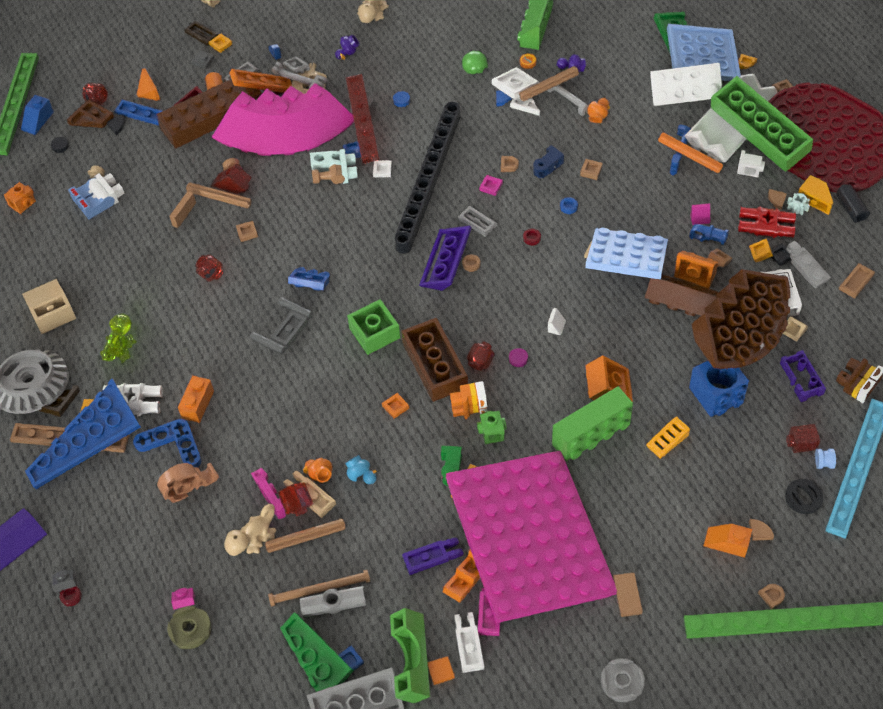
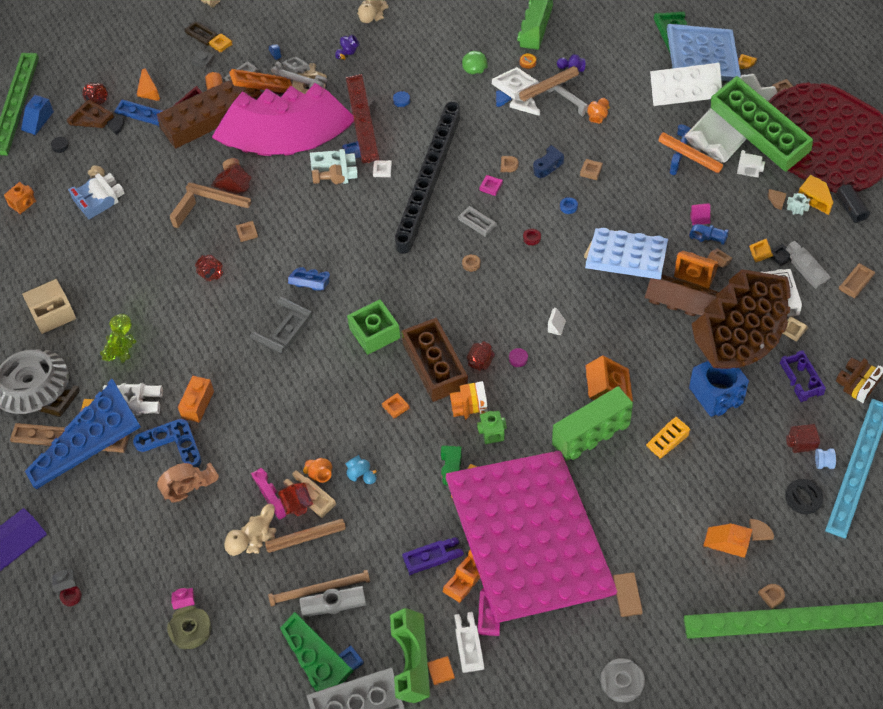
dark purple slope [419,226,471,291] -> none
red pin [738,206,796,238] -> none

